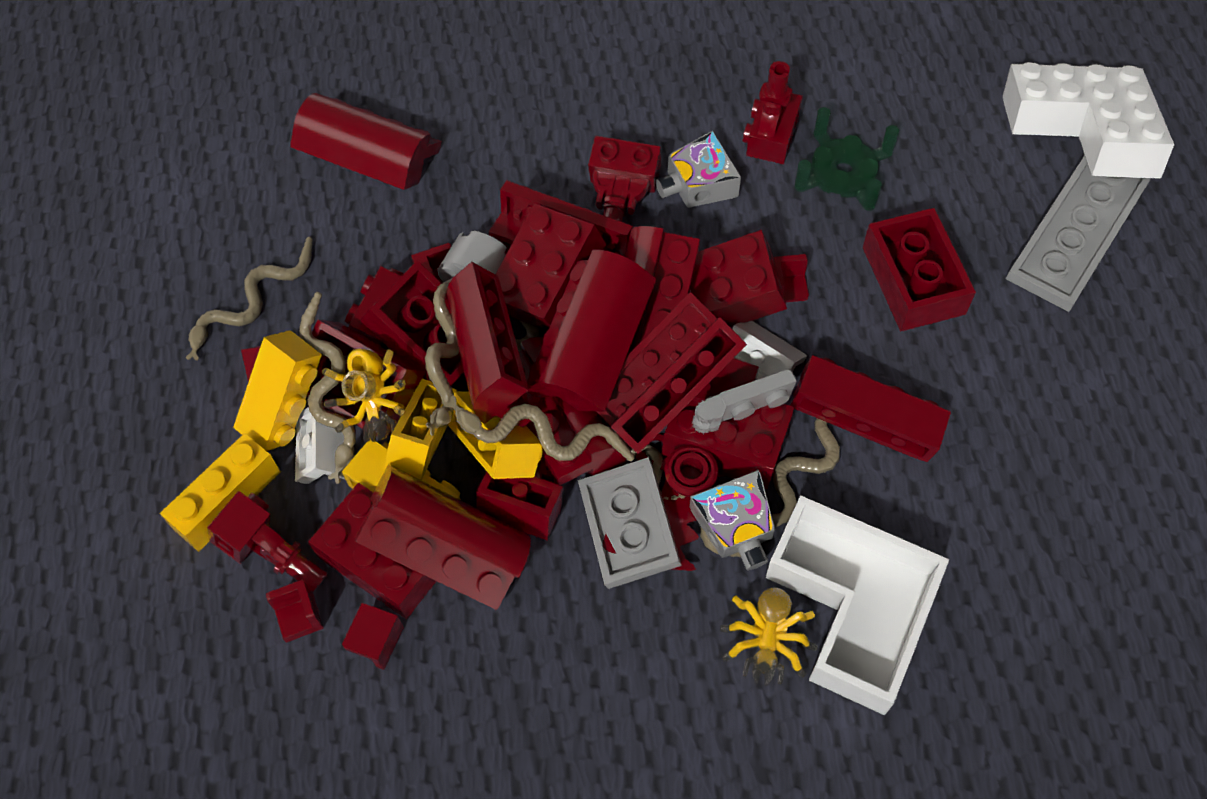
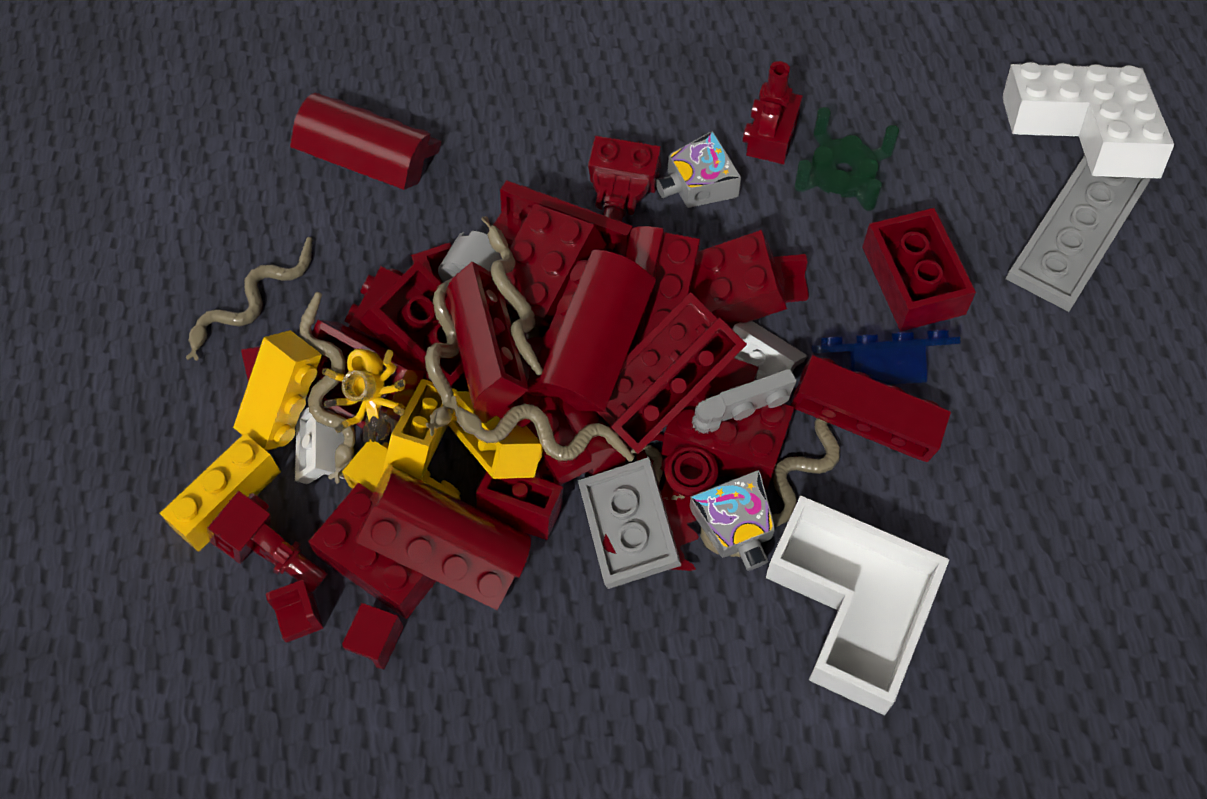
animal [720,588,818,686] -> none
none -> dark tan animal [481,216,543,375]
none -> clear blue bracket [812,330,961,385]

